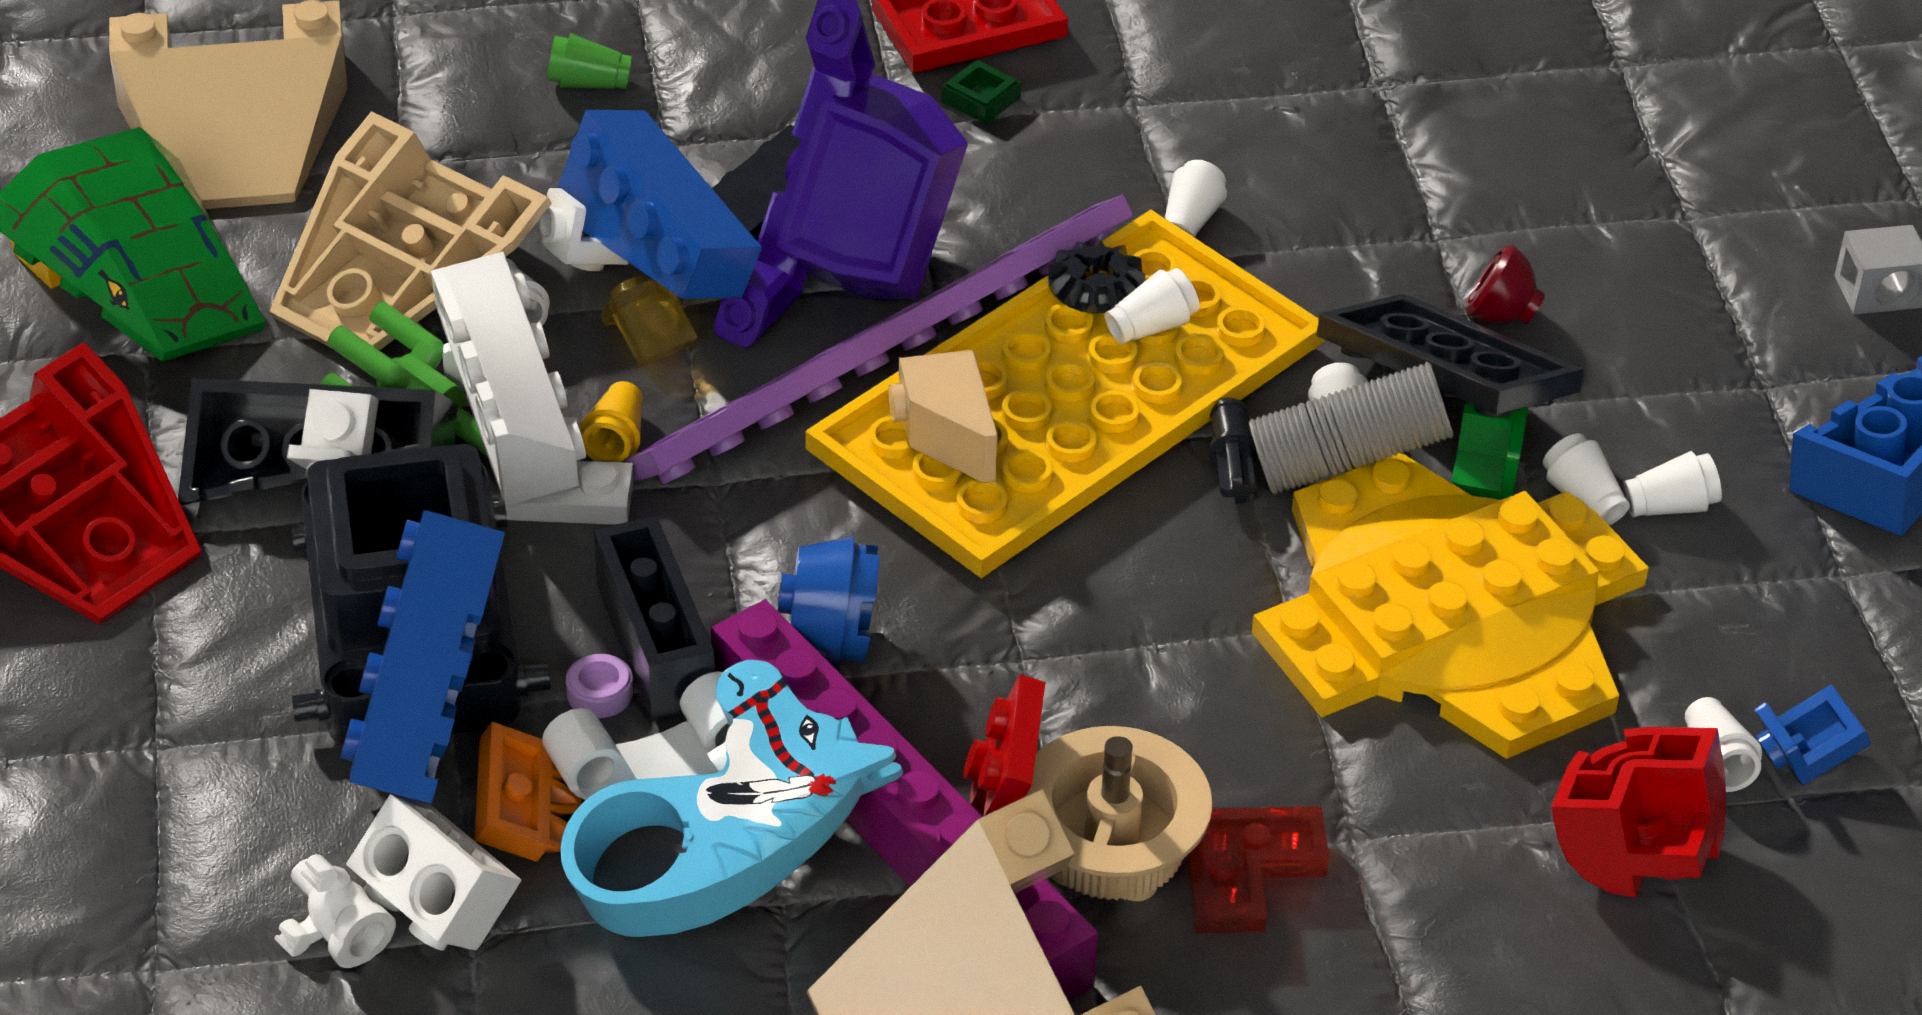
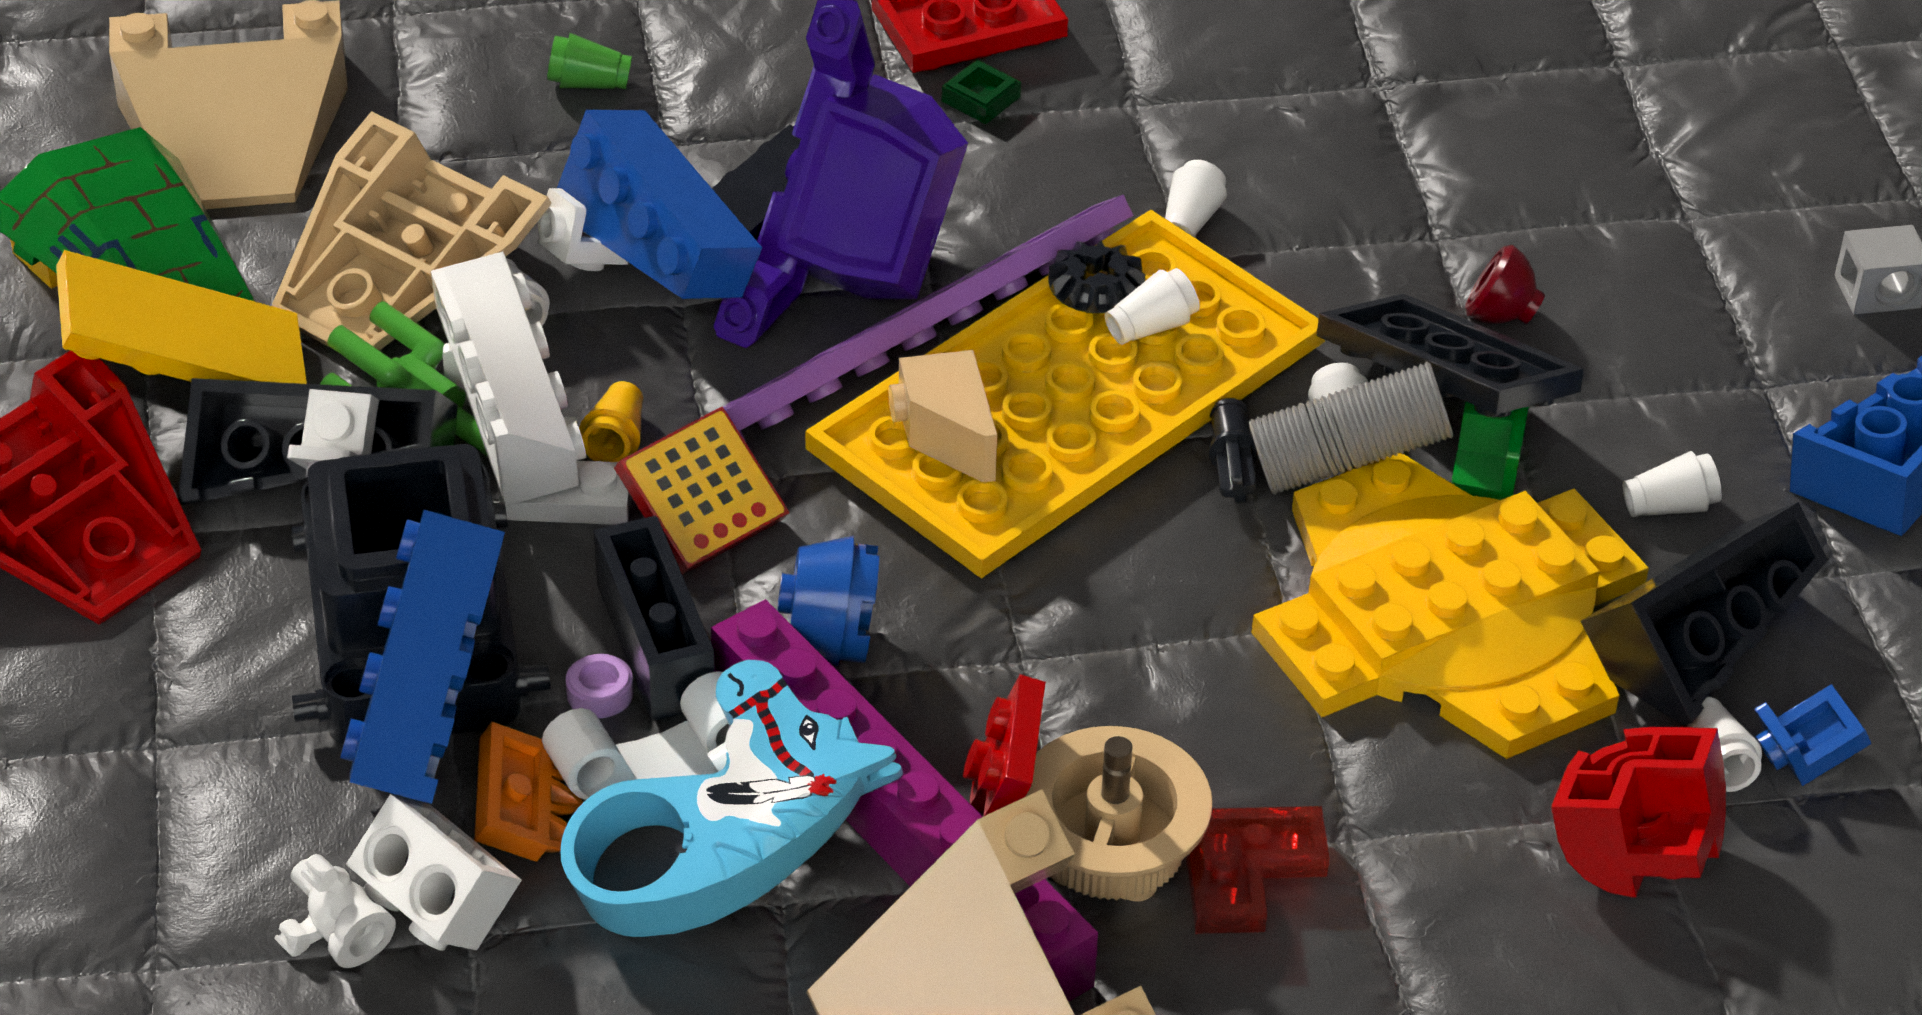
clear yellow bracket [600,276,698,368] -> none
white cone [1543,433,1630,526] -> none
none -> yellow tile [56,250,307,384]
none -> yellow tile [614,406,790,575]
none -> black wedge [1580,502,1828,726]

